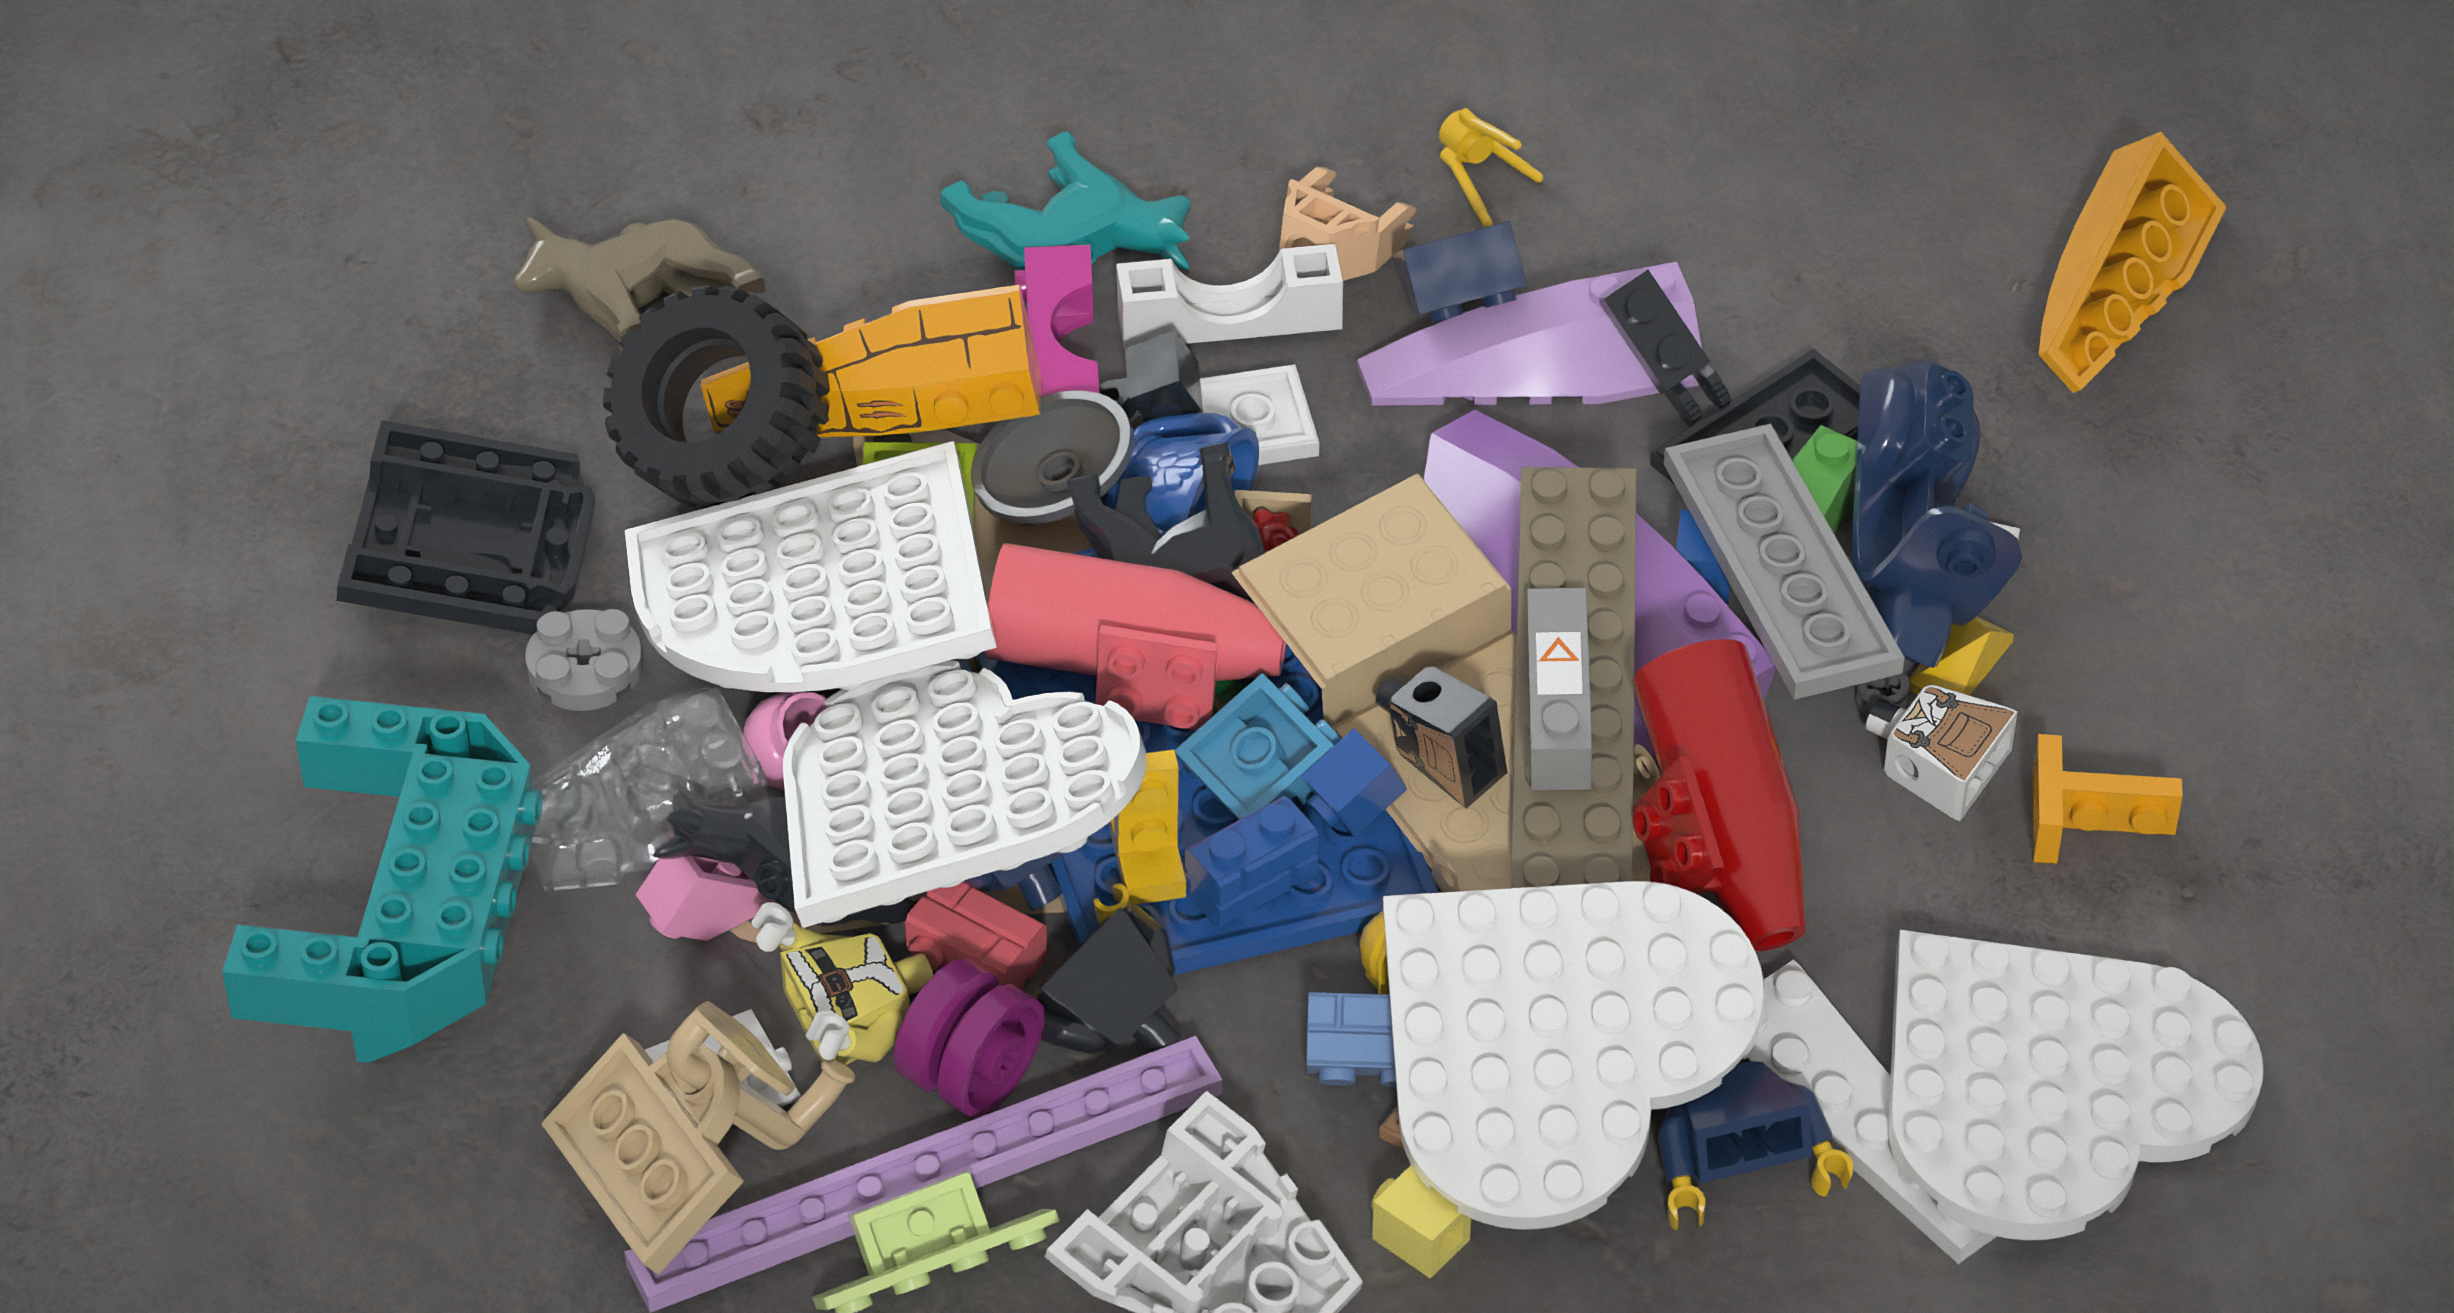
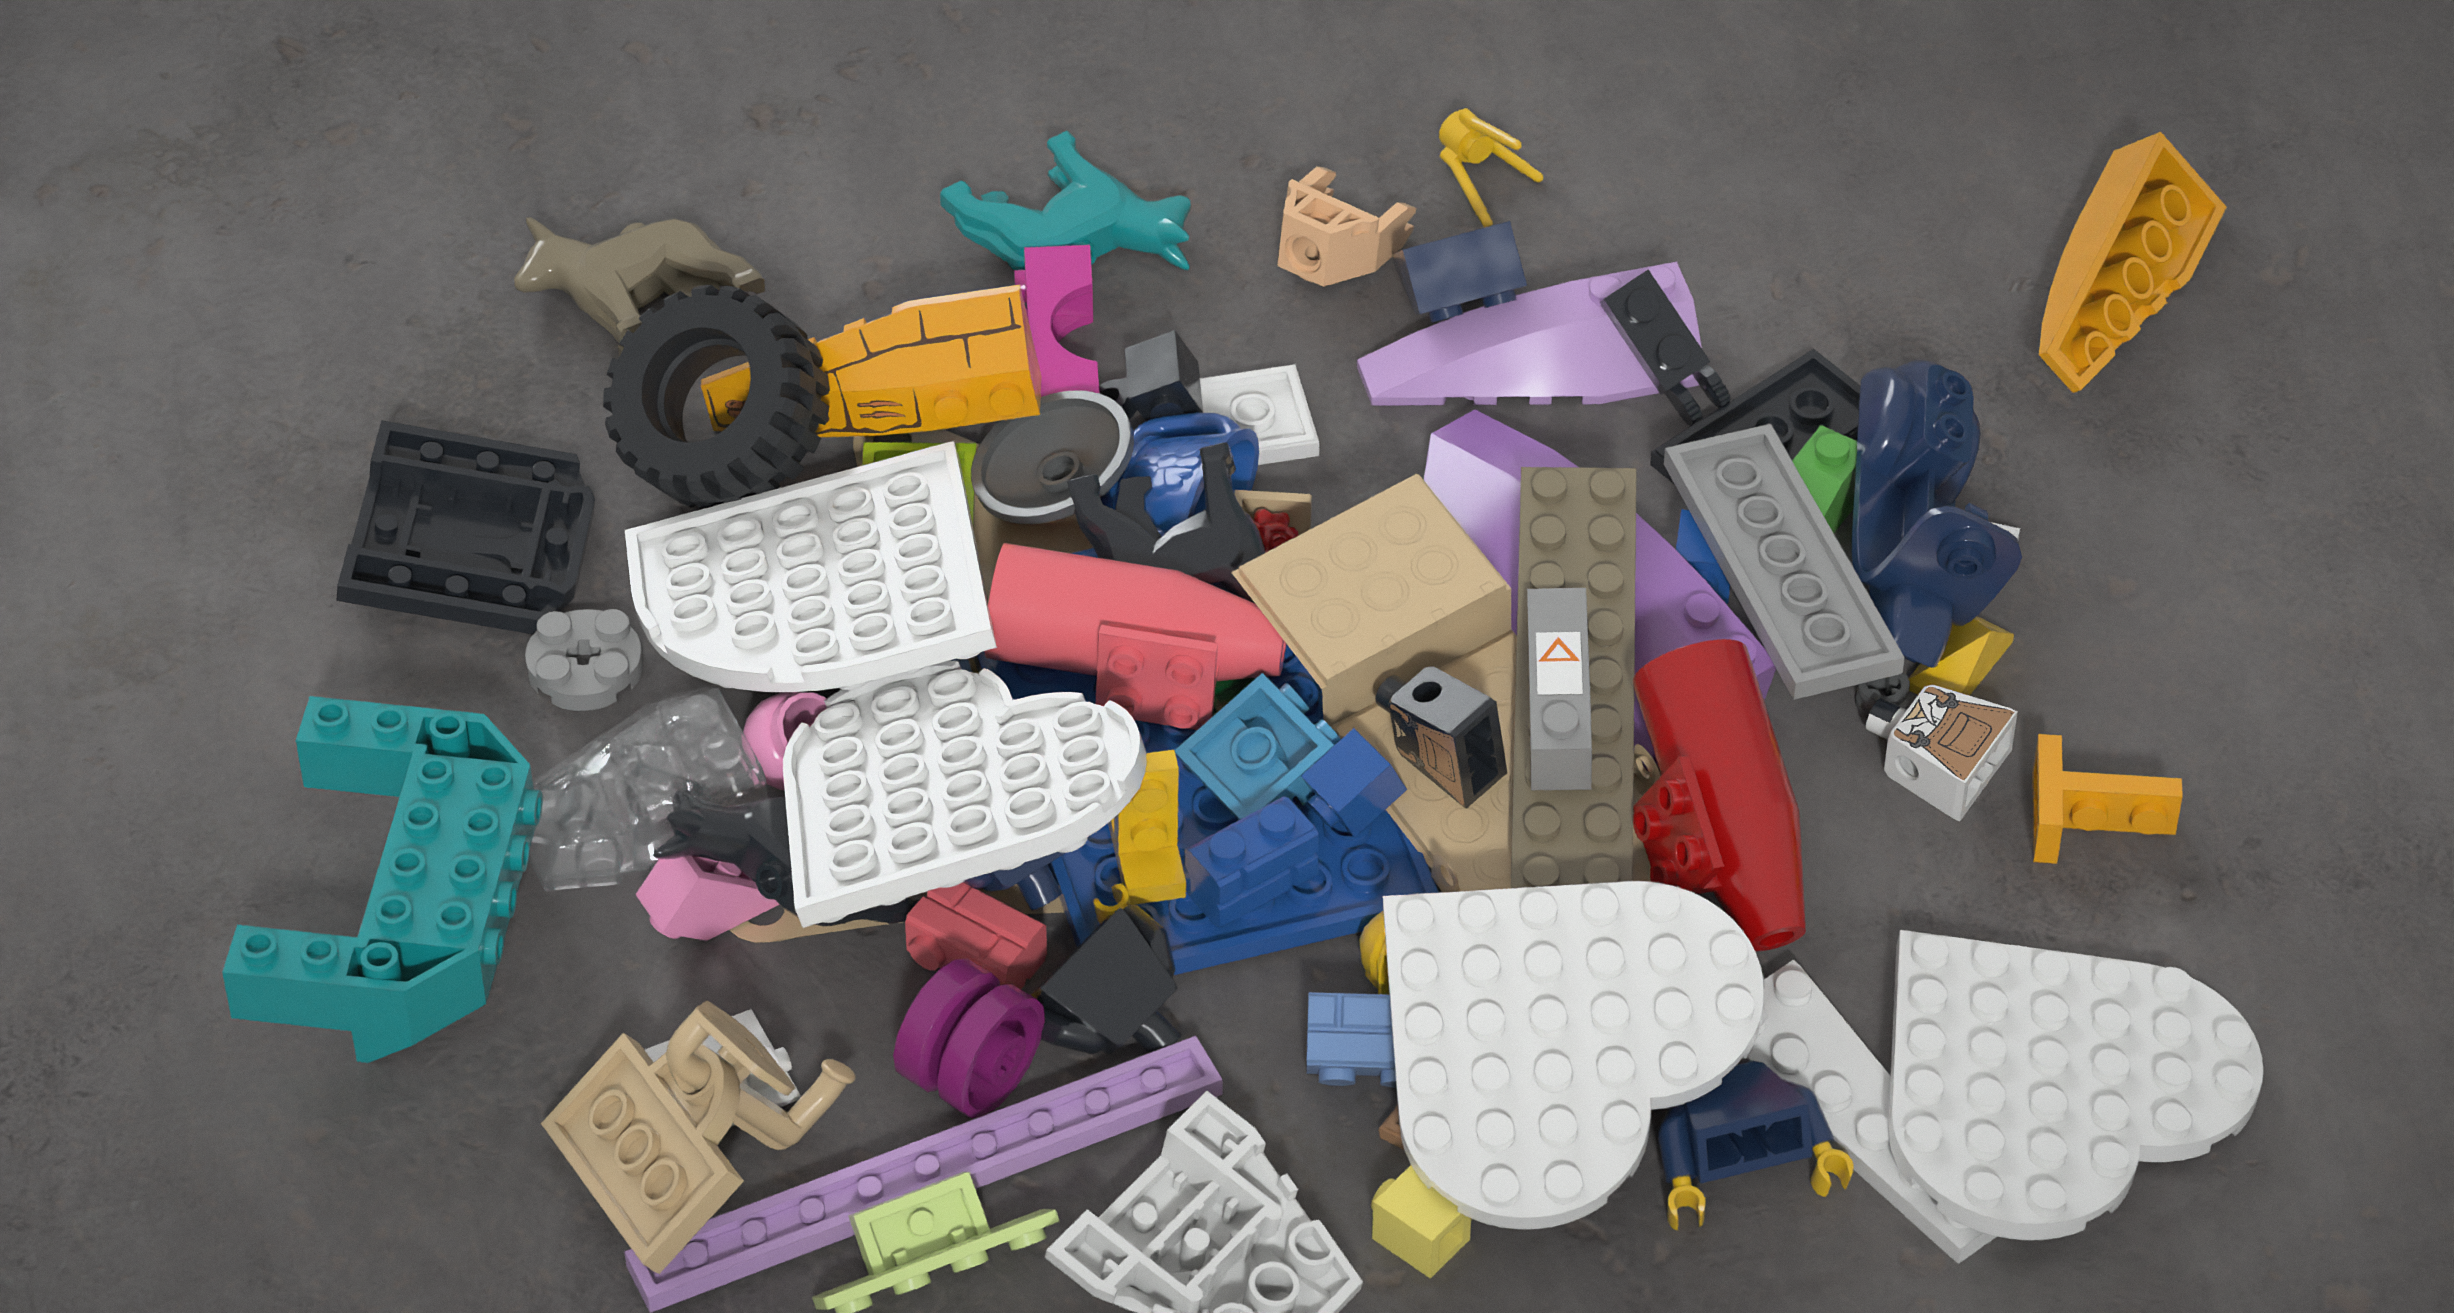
torso [751,902,933,1065] -> none
white arch [1116,244,1343,349] -> none

